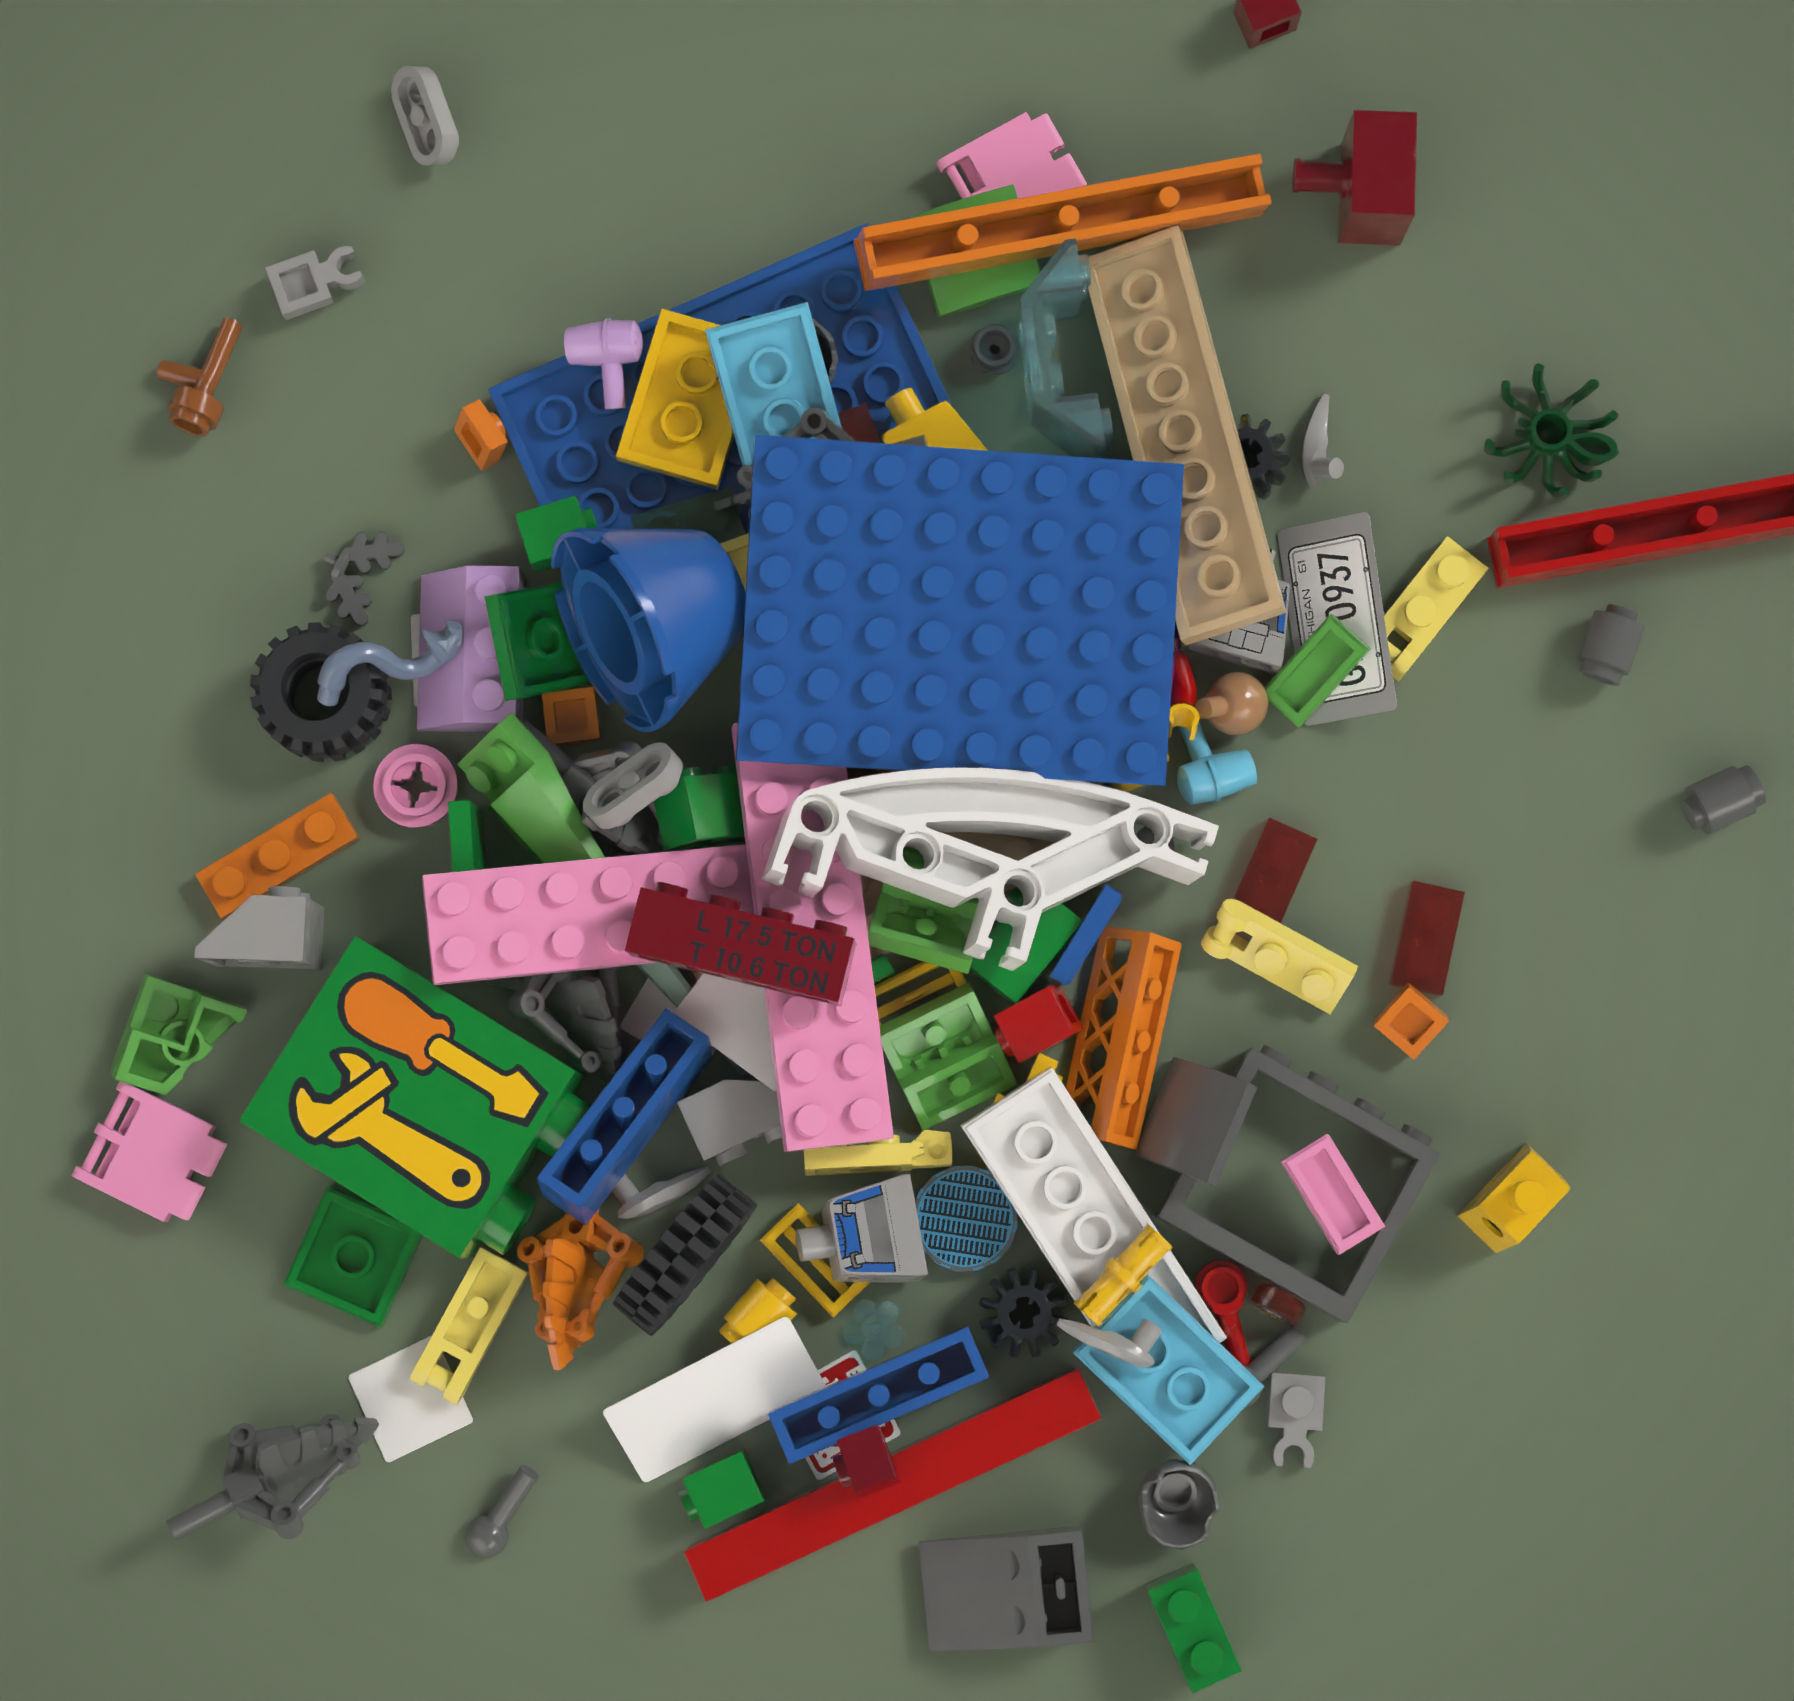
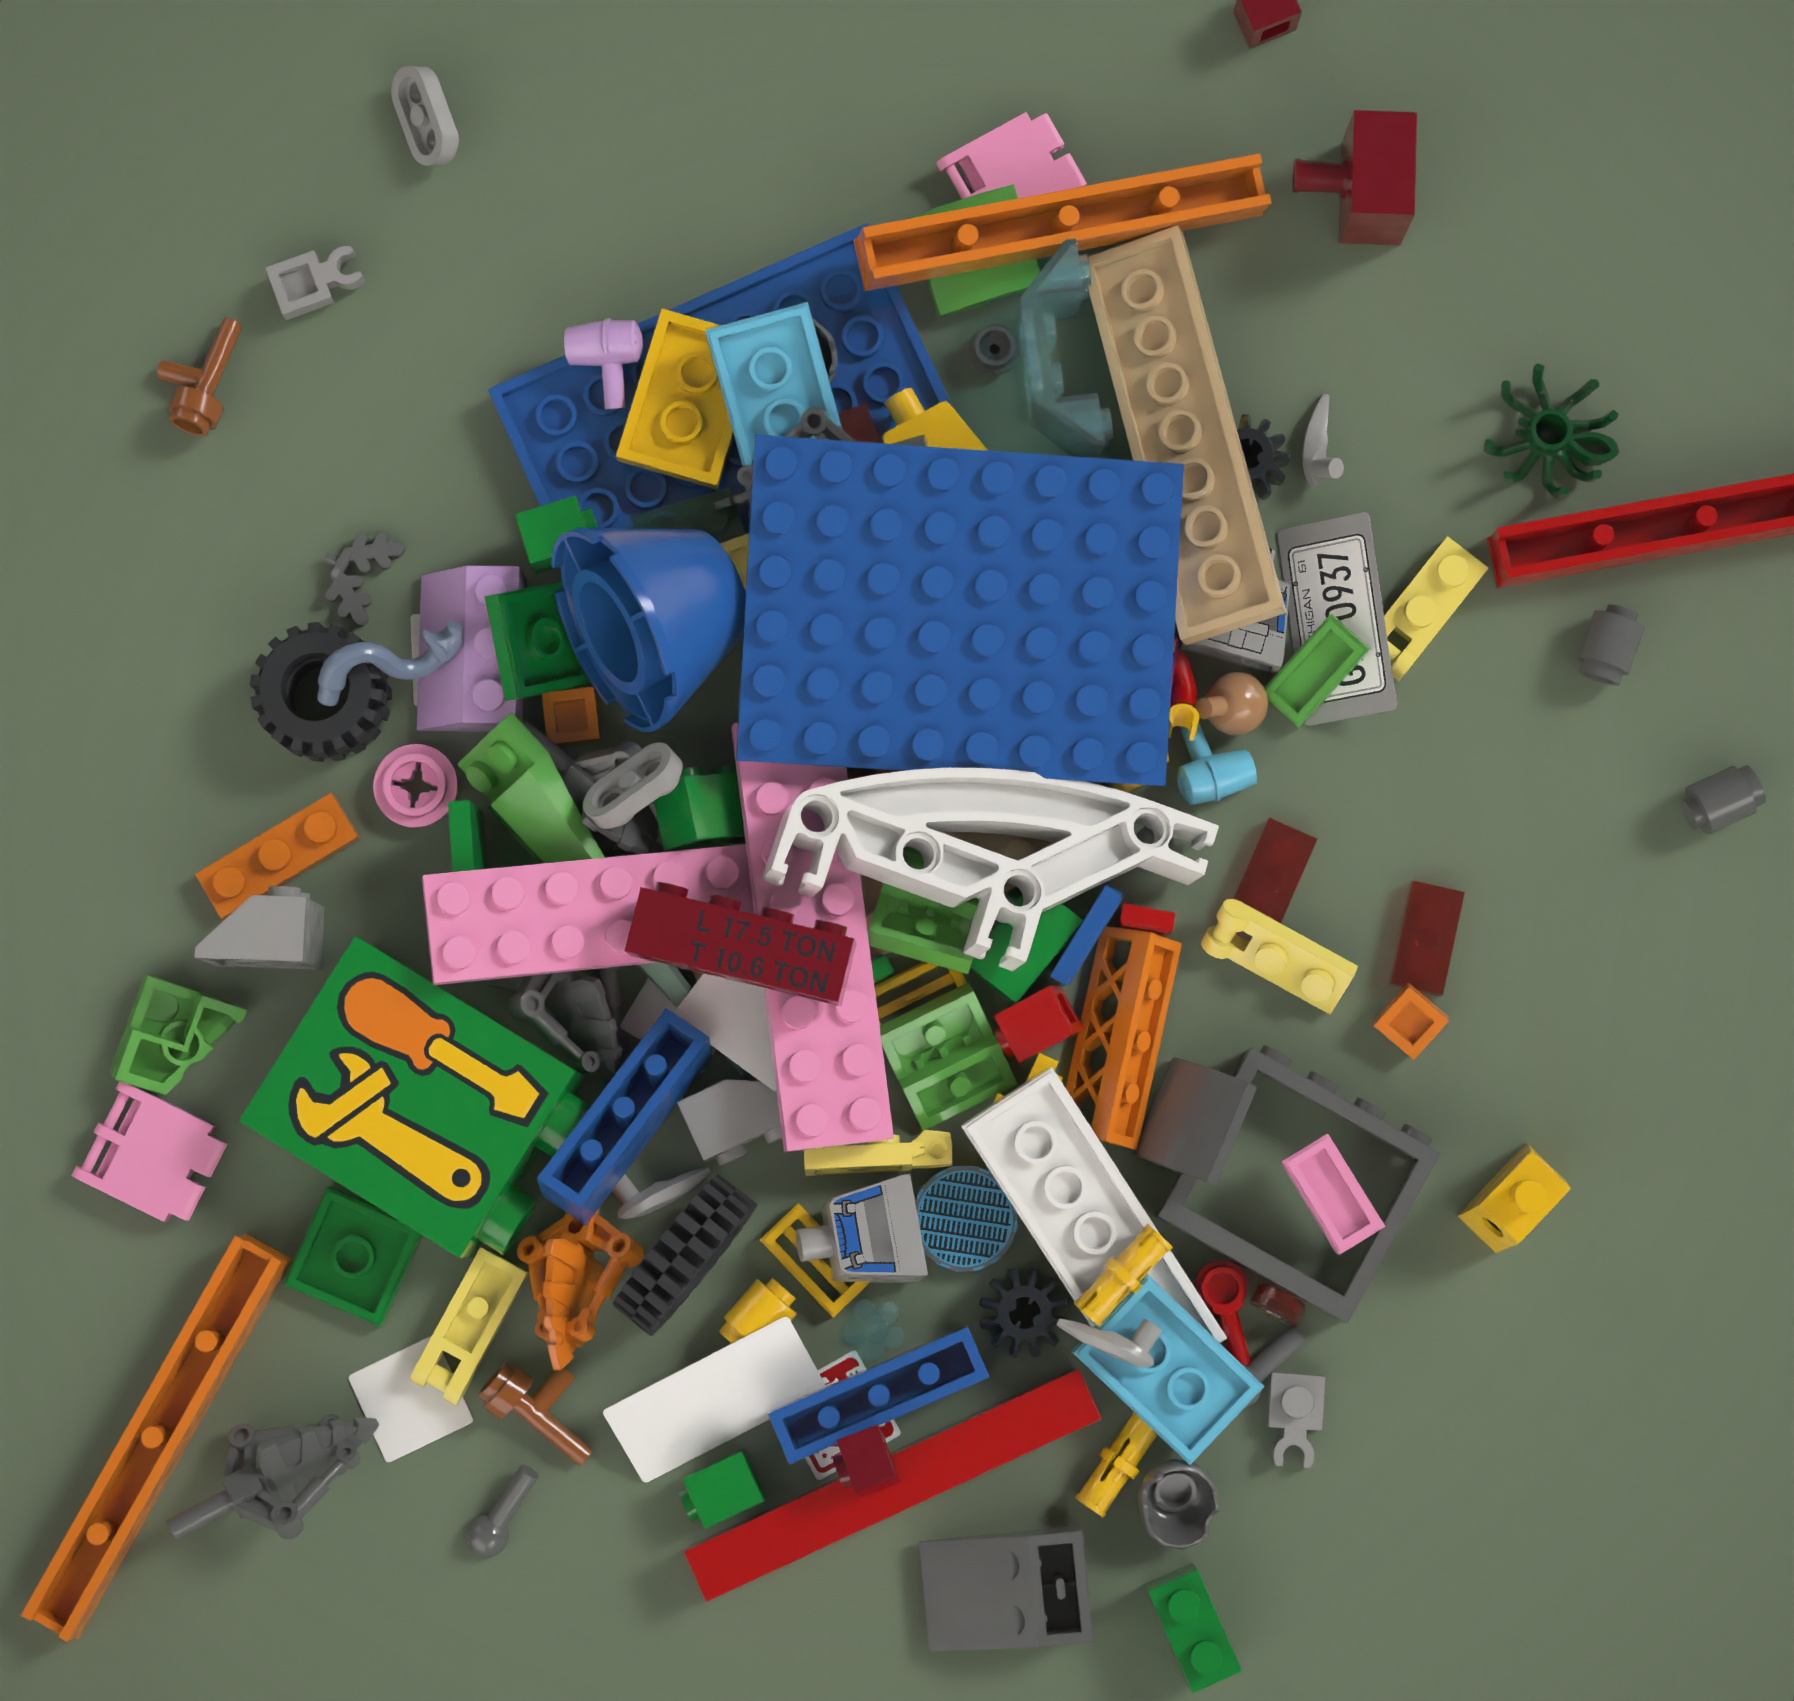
orange plate [454,399,508,471] -> none
none -> orange tile [20,1233,292,1642]
none -> dark orange piece [478,1362,593,1466]
none -> yellow pin [1074,1411,1158,1518]
none -> red tile [1117,903,1176,937]

